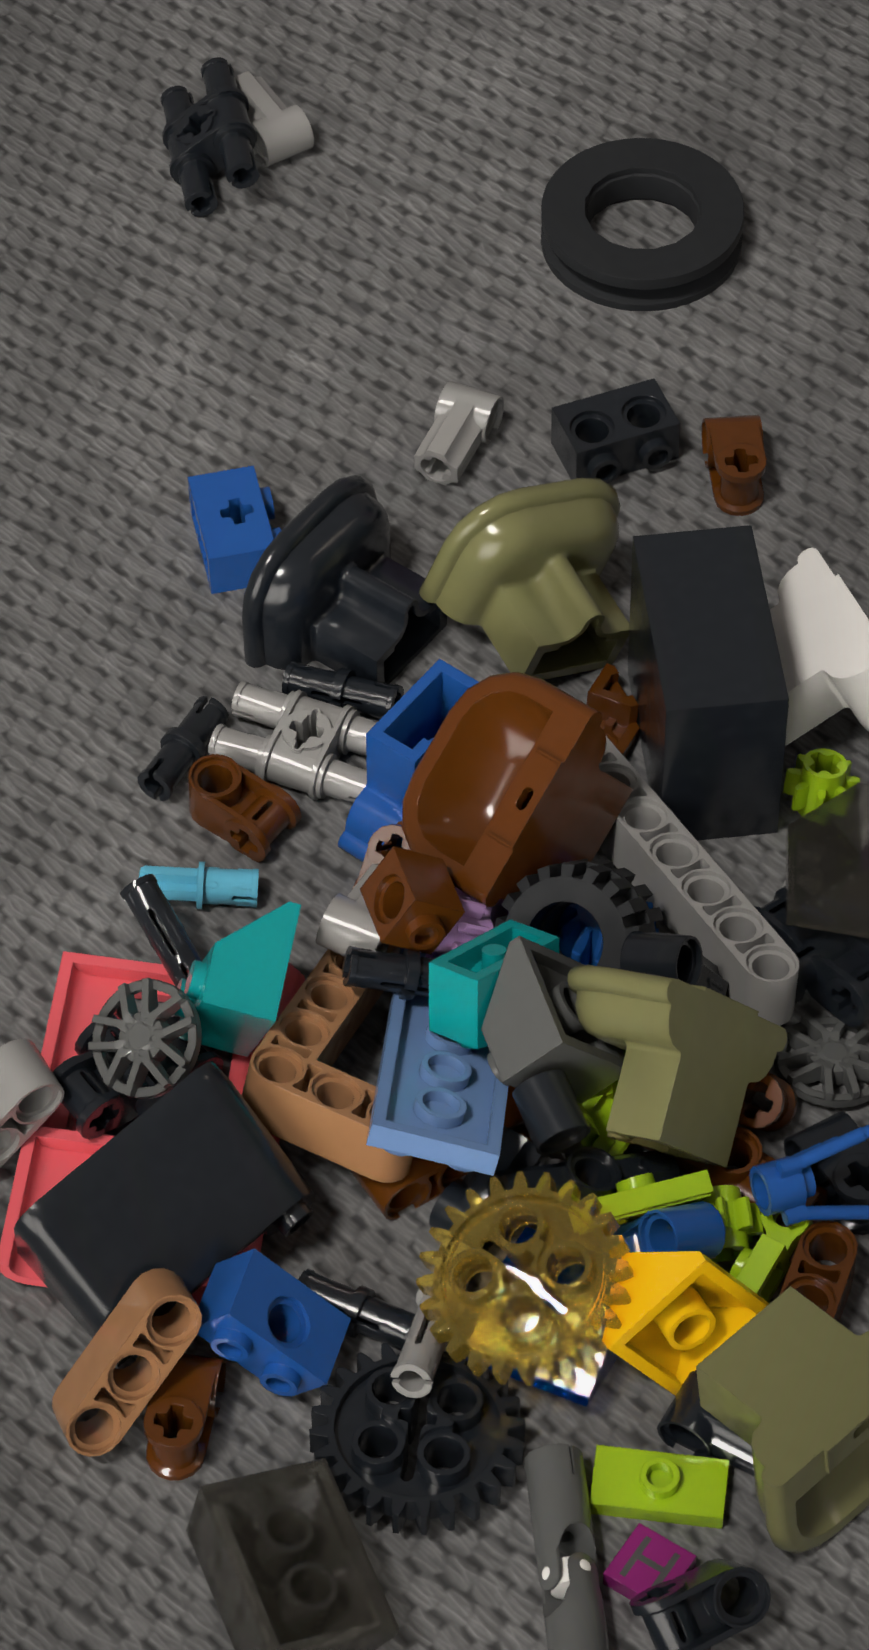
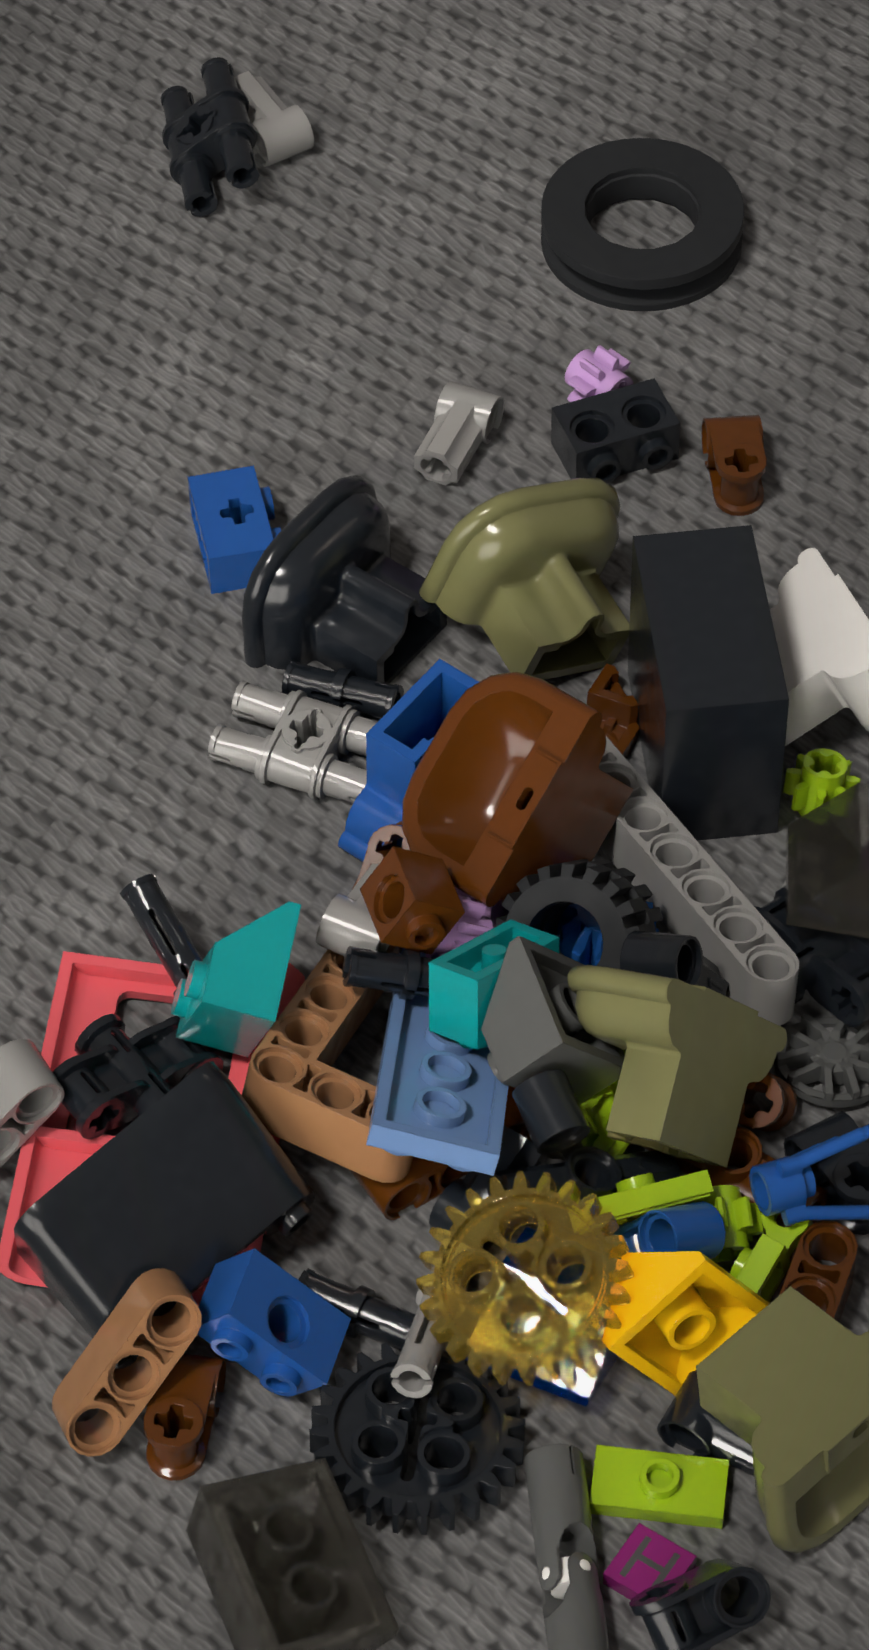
dark grey wheel [88,978,202,1099] -> none
black pin [137,696,229,801] -> none
medium azure axle [139,861,259,909] -> none
reddish brown piece [188,754,302,862] -> none
none -> lavender gear [565,345,633,402]

